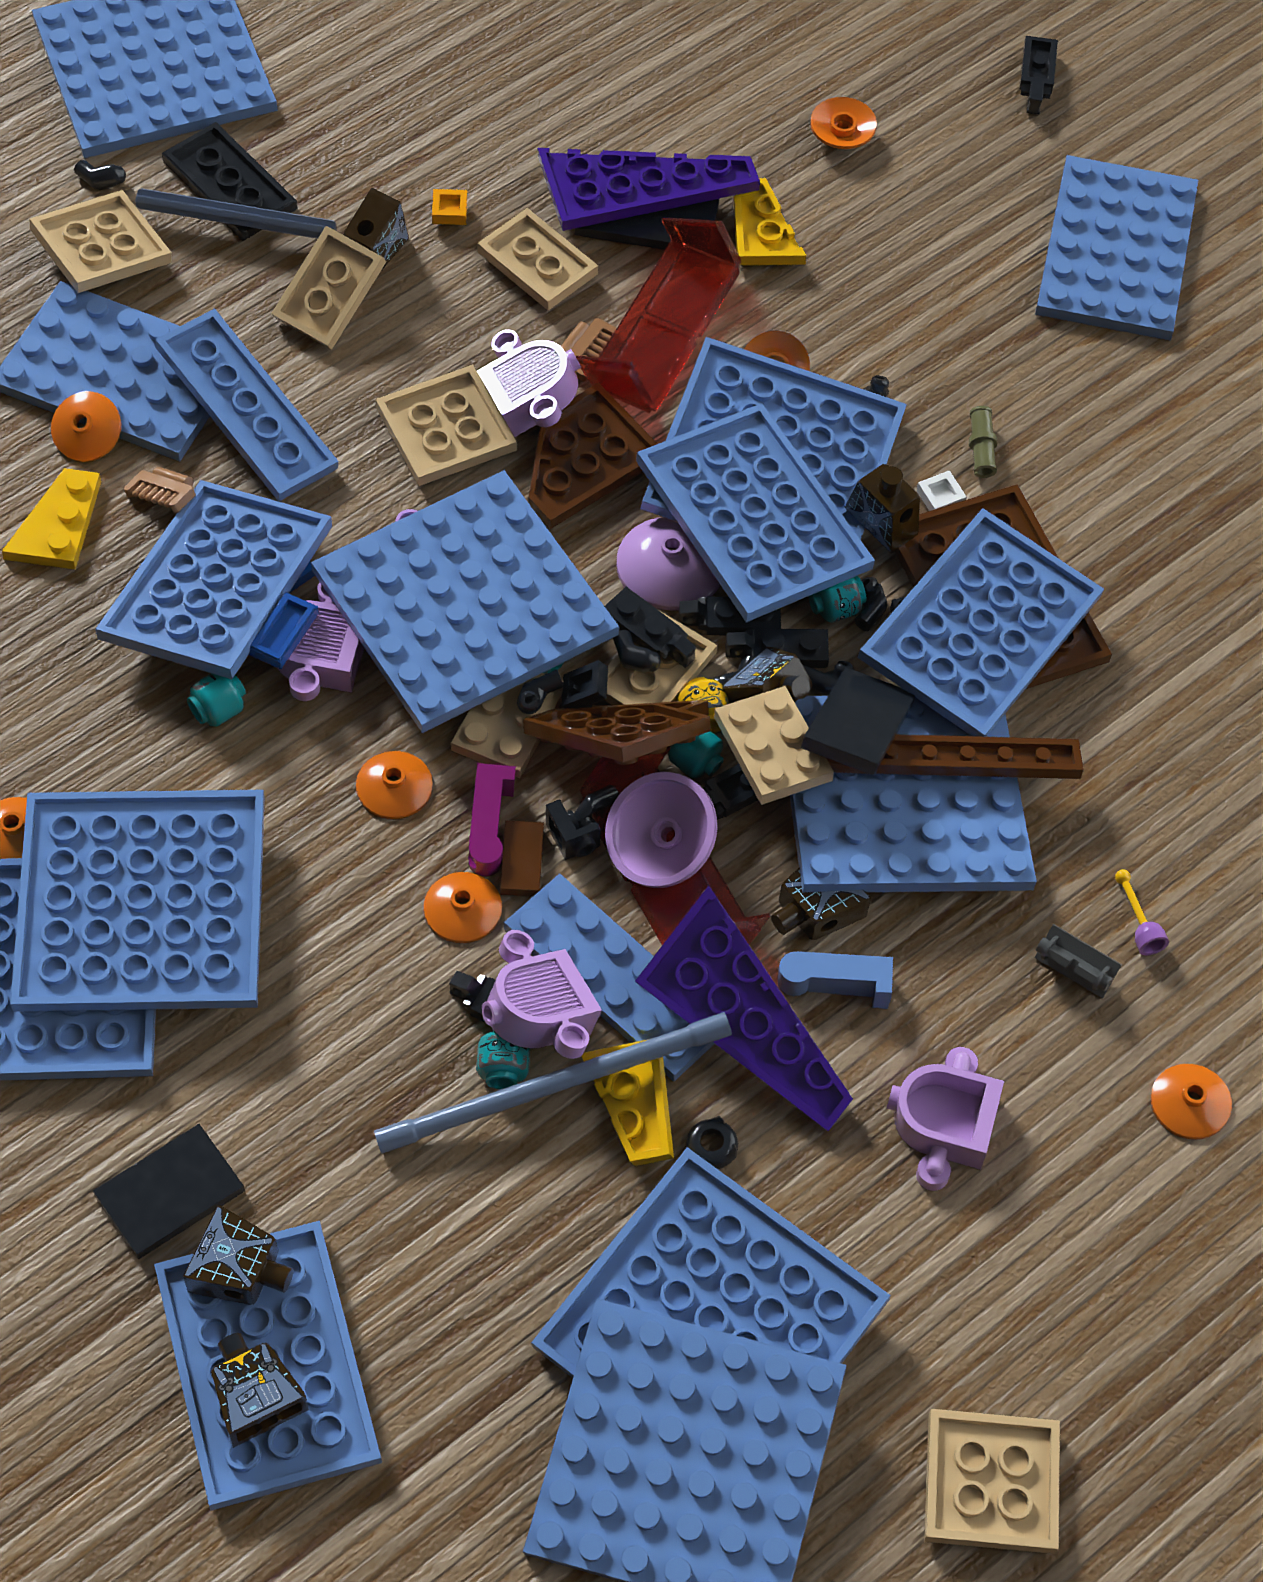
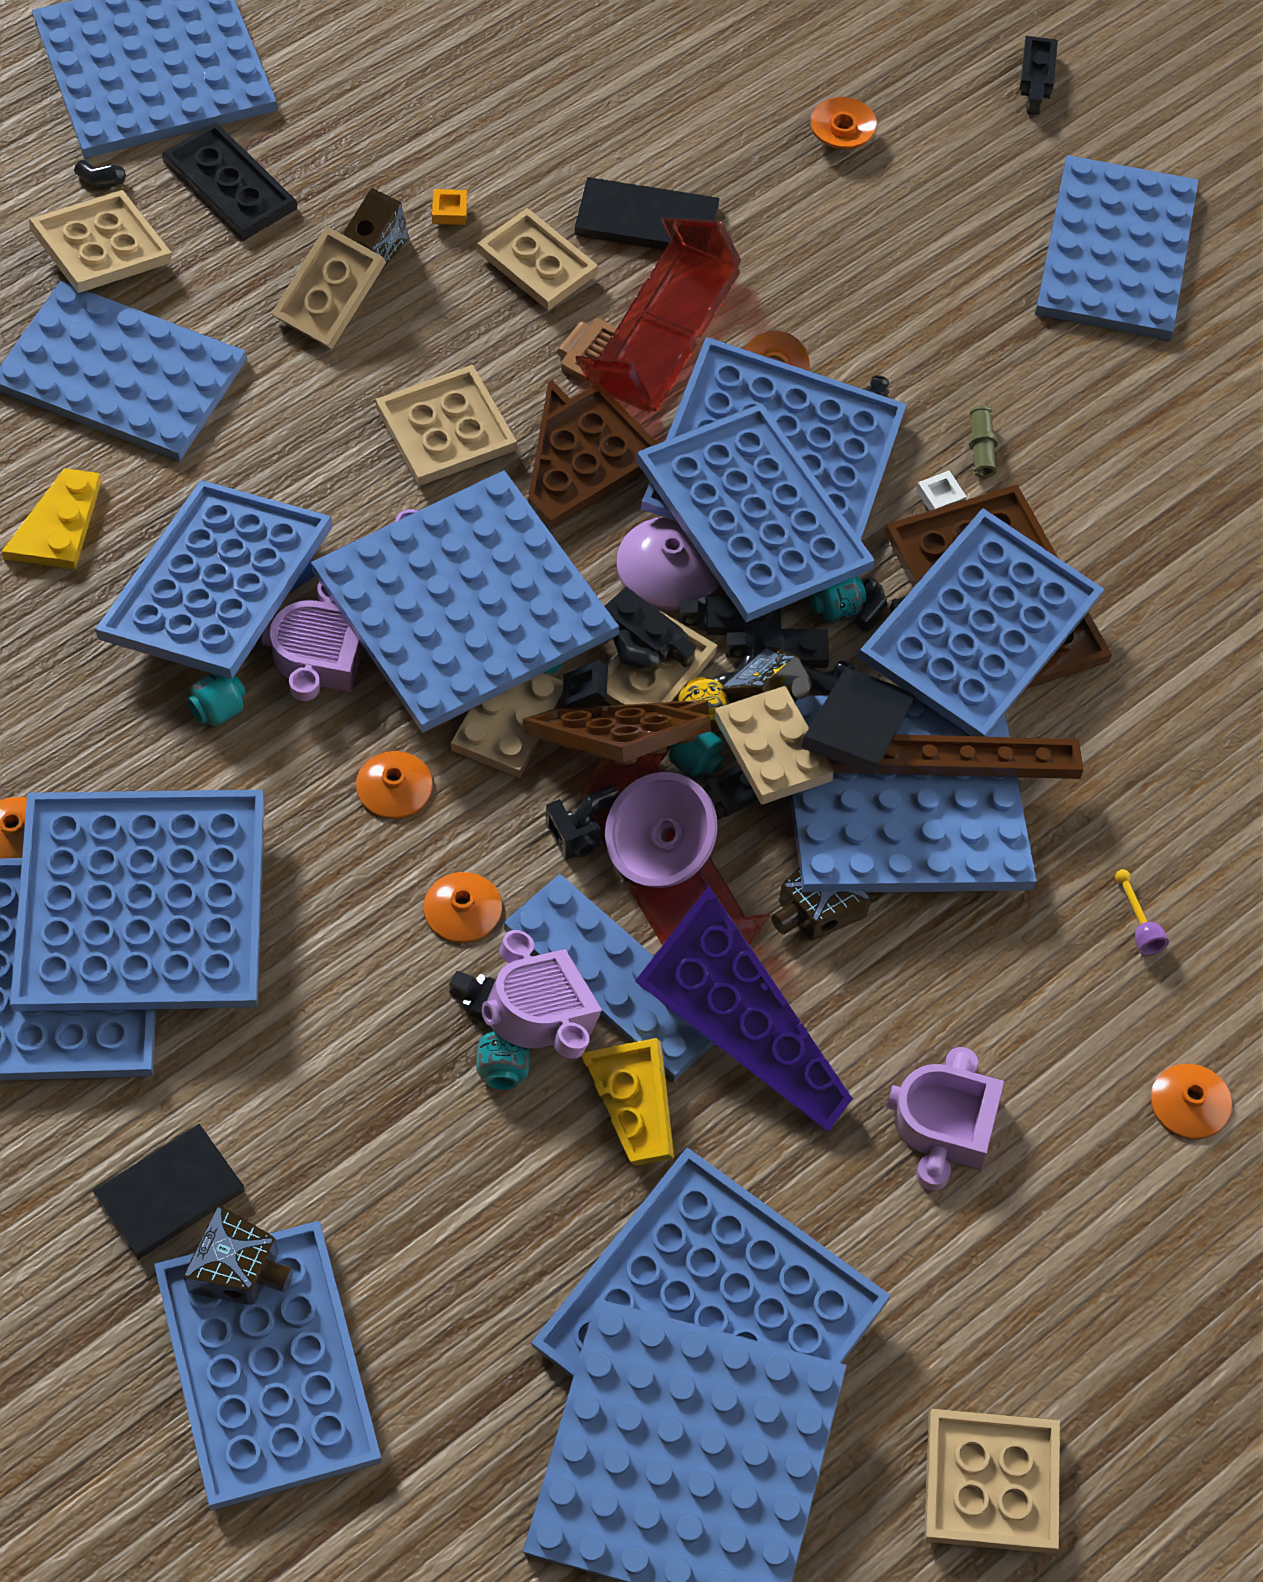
orange dish [51,391,122,462] -> none
medium nougat piece [124,467,196,513] -> none
sand blue axle [136,188,337,239] -> none
medium blue plate [155,309,339,502] -> none
torso [211,1333,309,1448] -> none
blue tile [249,592,319,669] -> none
sand blue piece [374,1012,732,1154] -> none
magenta leg [468,763,516,877] -> none
piece [477,330,581,437] -> none
reddish brown tile [500,820,544,897] -> none
black arm [517,670,564,714] -> none
dark purple wing [537,148,760,231] -> none
black piece [685,1116,739,1169] -> none
yellow wing [732,178,807,265] -> none
medium blue leg [777,951,893,1009] -> none
dark brown torso [845,464,920,553] -> none
dark grey hinge [1034,924,1122,998] -> none

